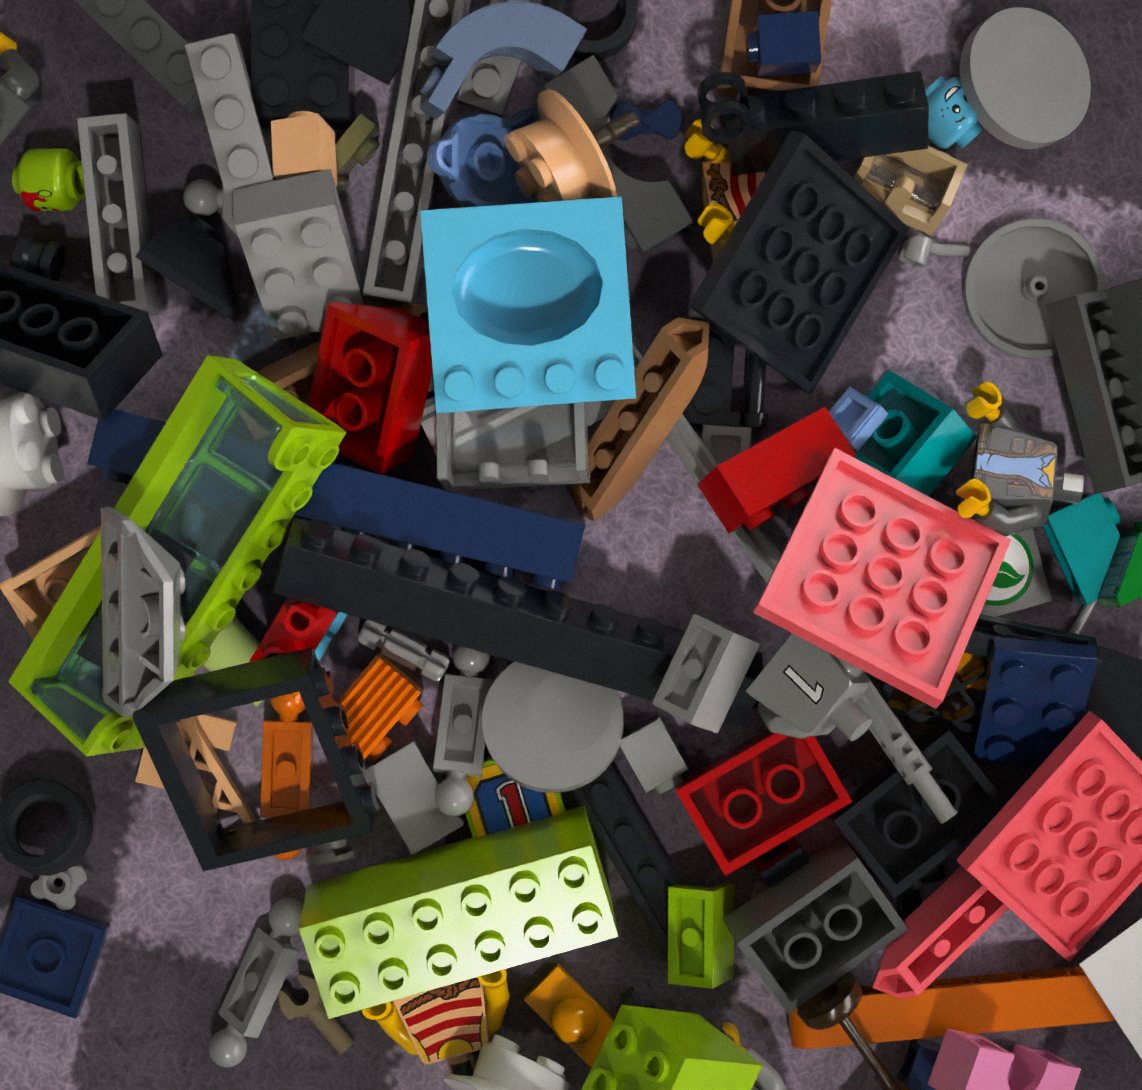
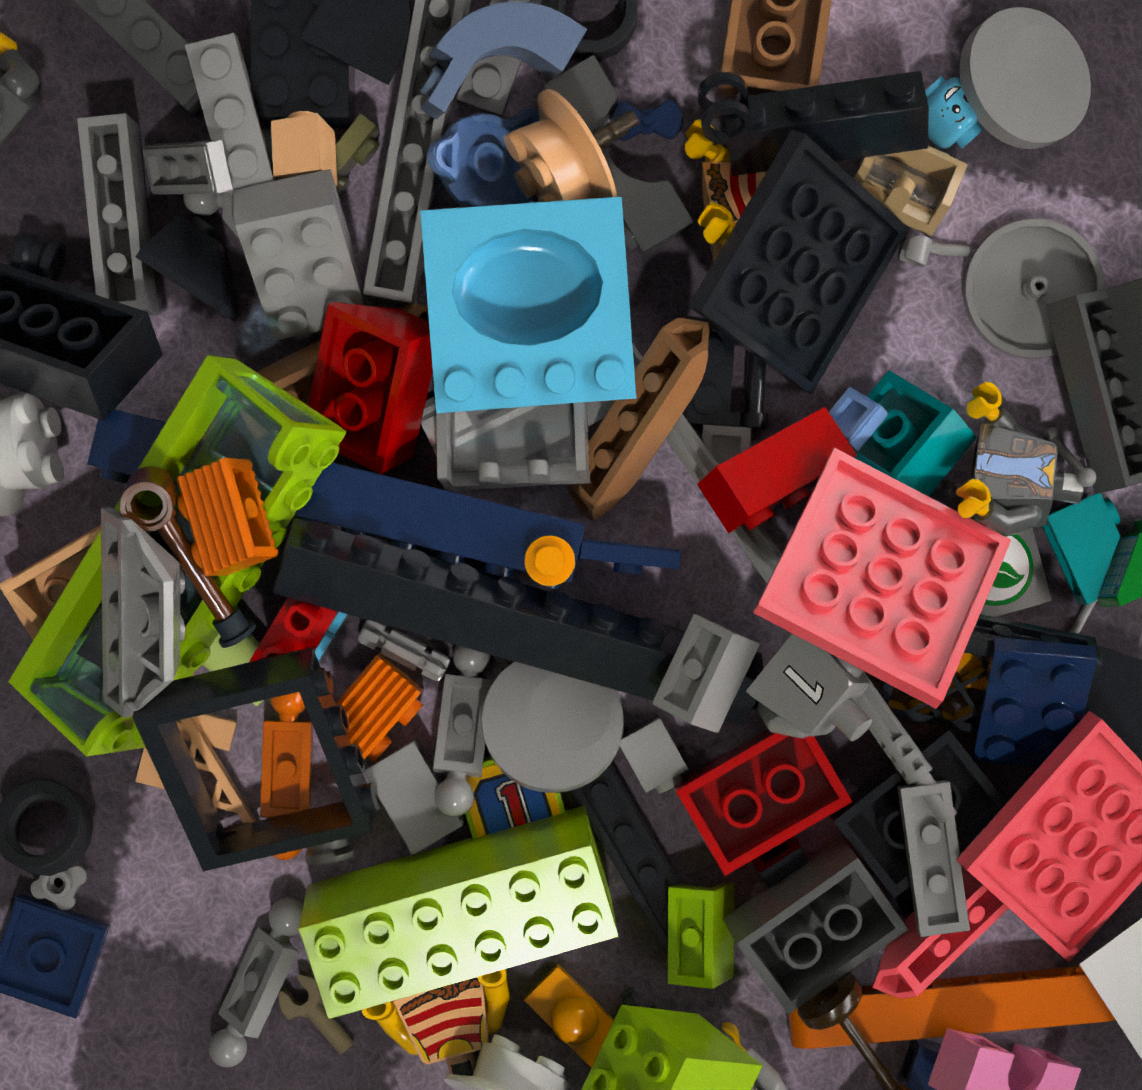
lime head [12,148,85,211] -> none
dark blue brick [746,11,822,77] -> none
none -> reddish brown piece [120,466,256,648]
none -> light grey tile [142,140,233,195]
none -> orange brick [177,458,278,576]
none -> light orange plate [525,536,575,586]
none -> dark blue plate [580,539,681,575]
none -> light grey plate [897,780,970,937]
none -> light grey hinge [1043,427,1097,487]

